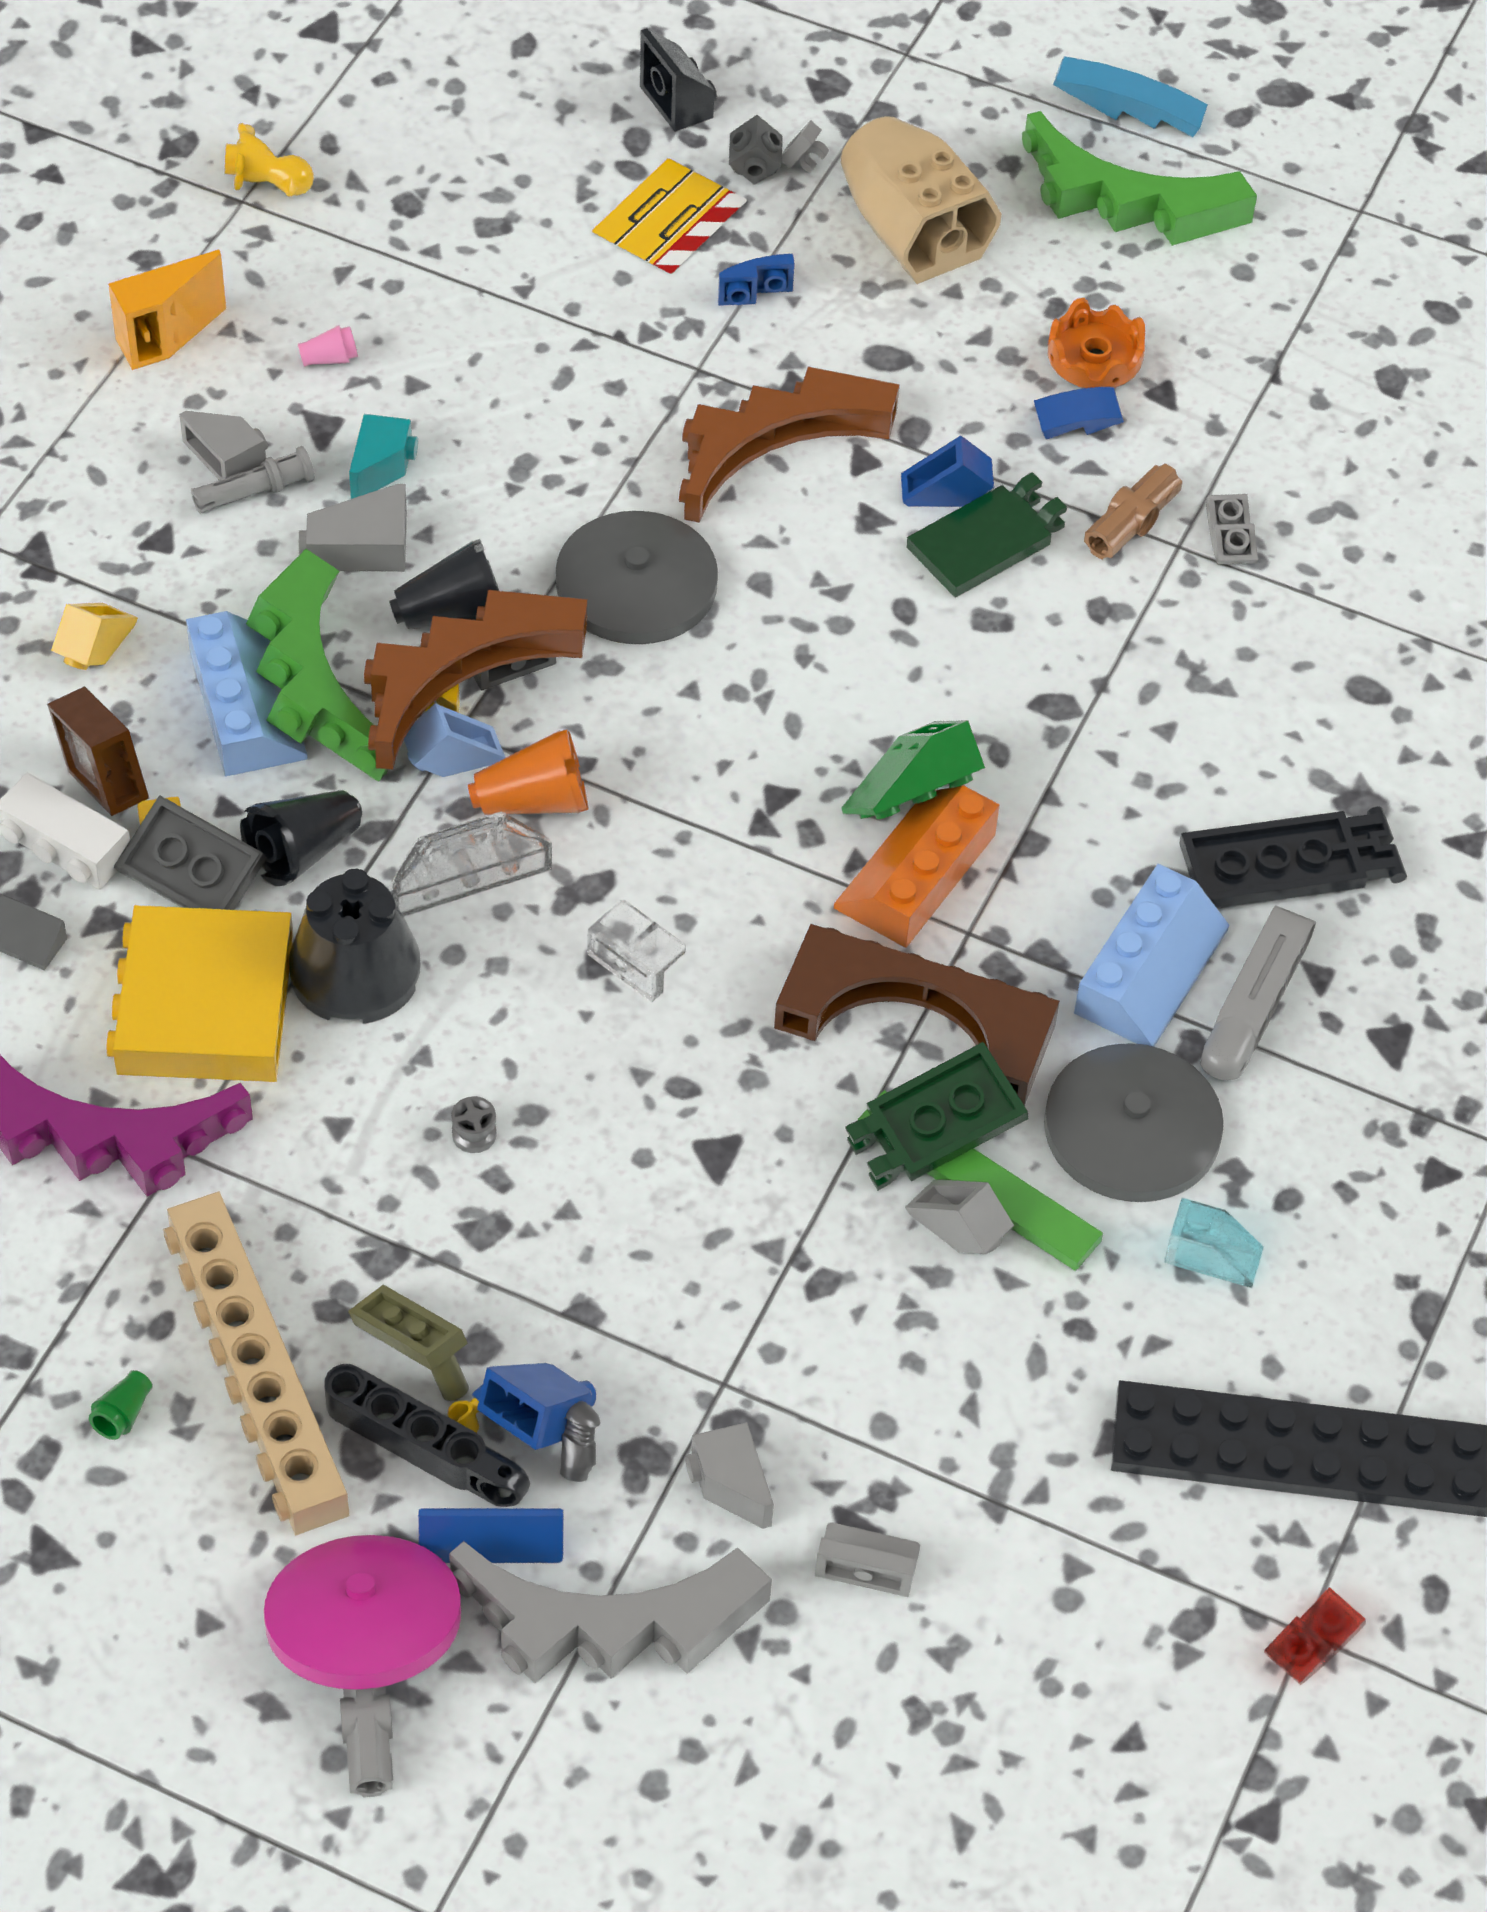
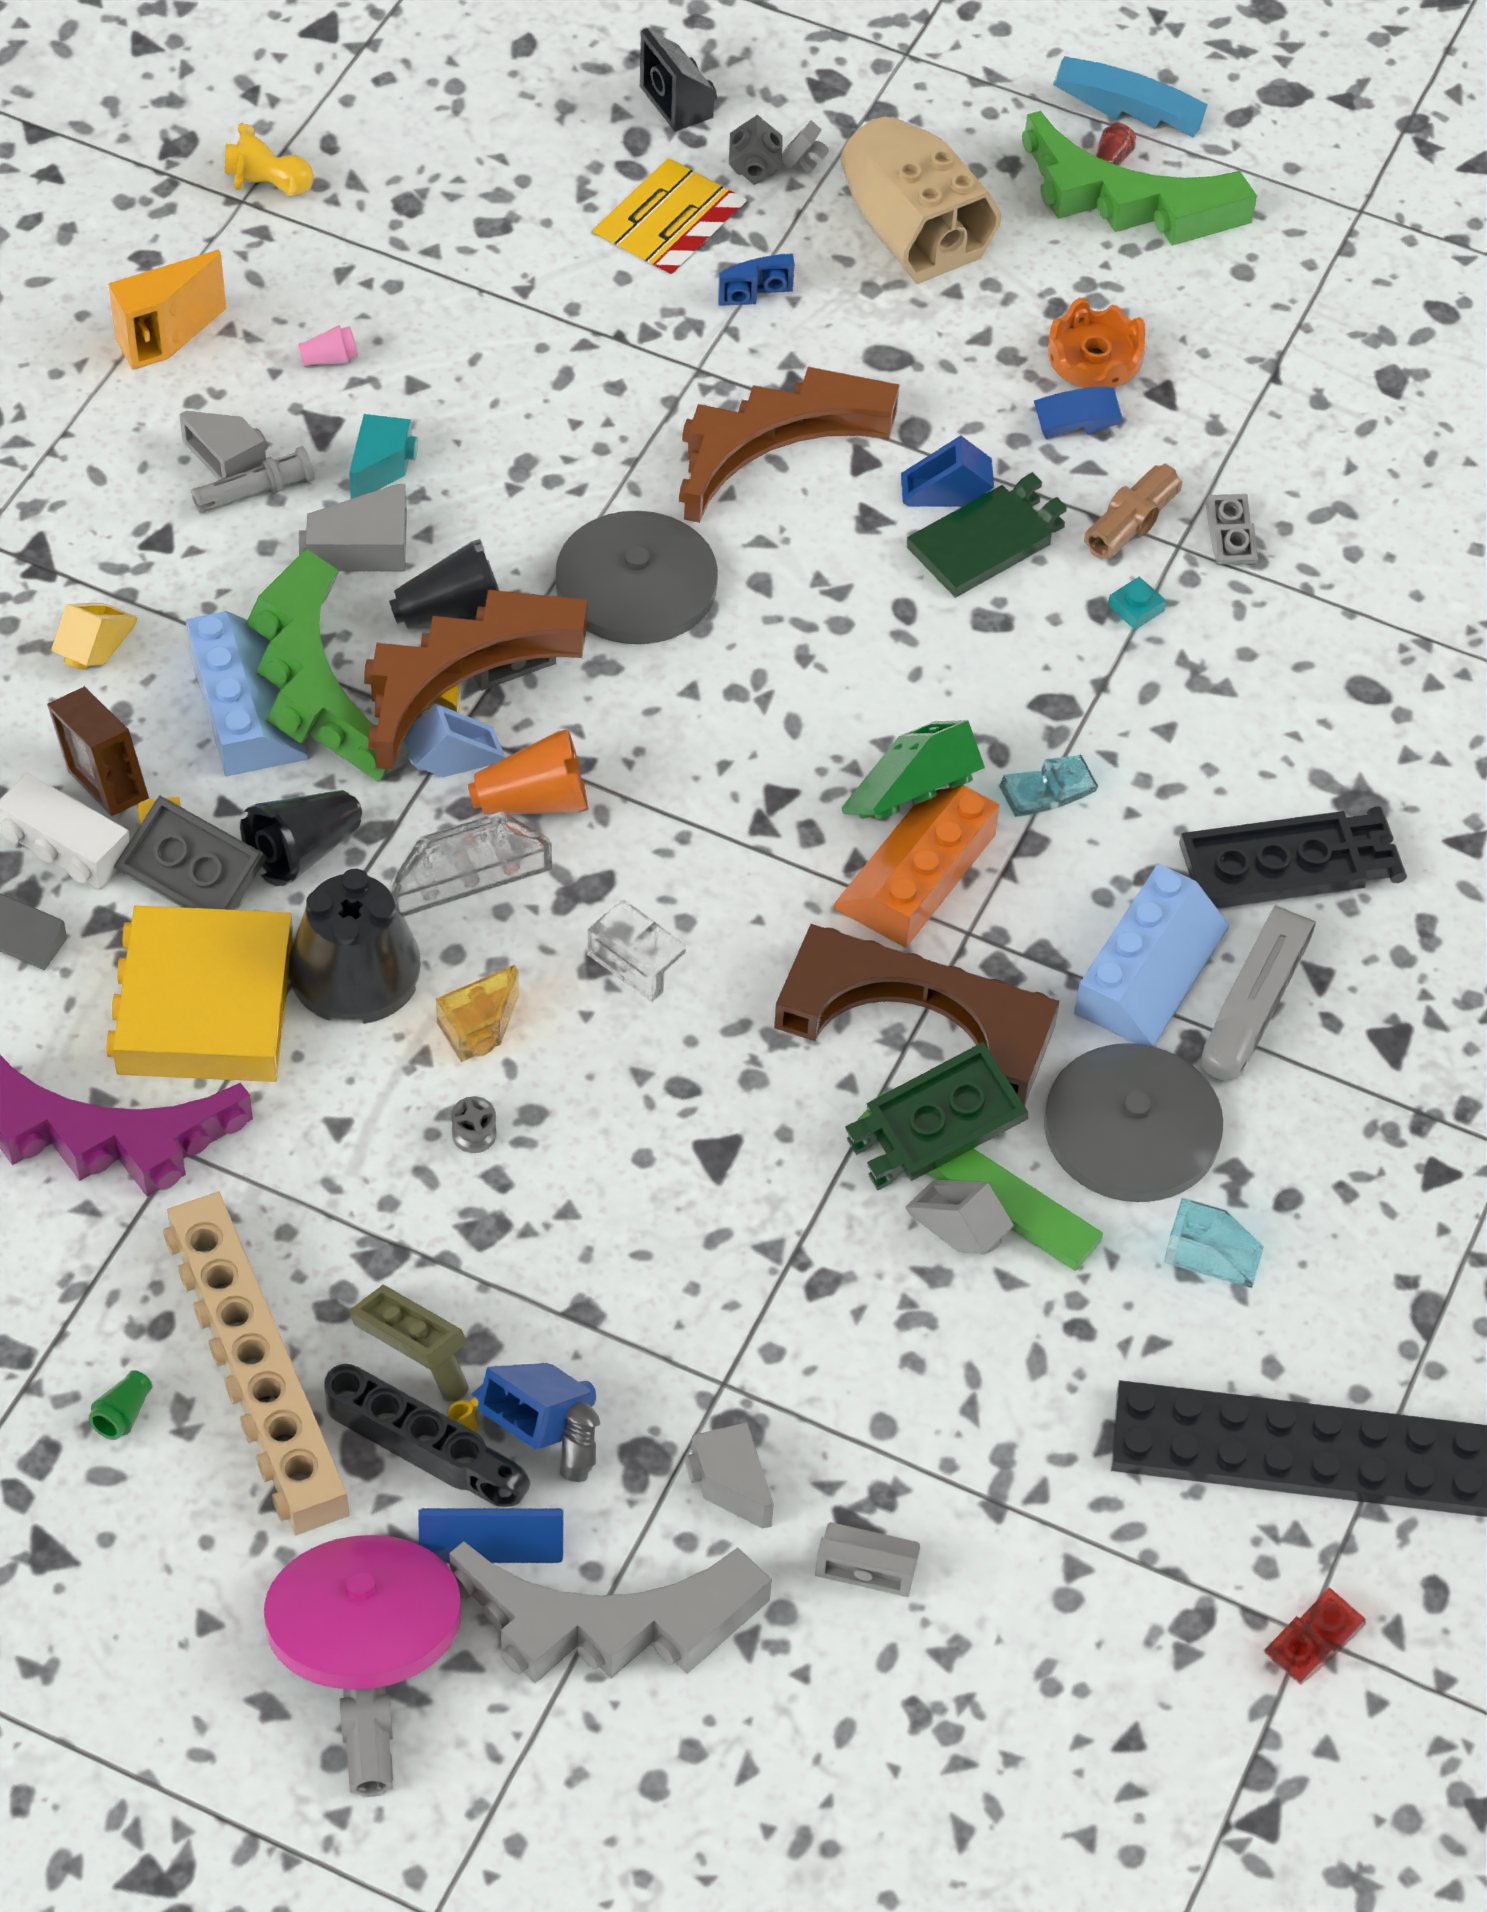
none -> clear yellow slope [436,965,519,1062]
none -> clear light blue slope [999,755,1098,817]
none -> clear red cone [1096,122,1136,166]
none -> teal plate [1108,576,1167,630]

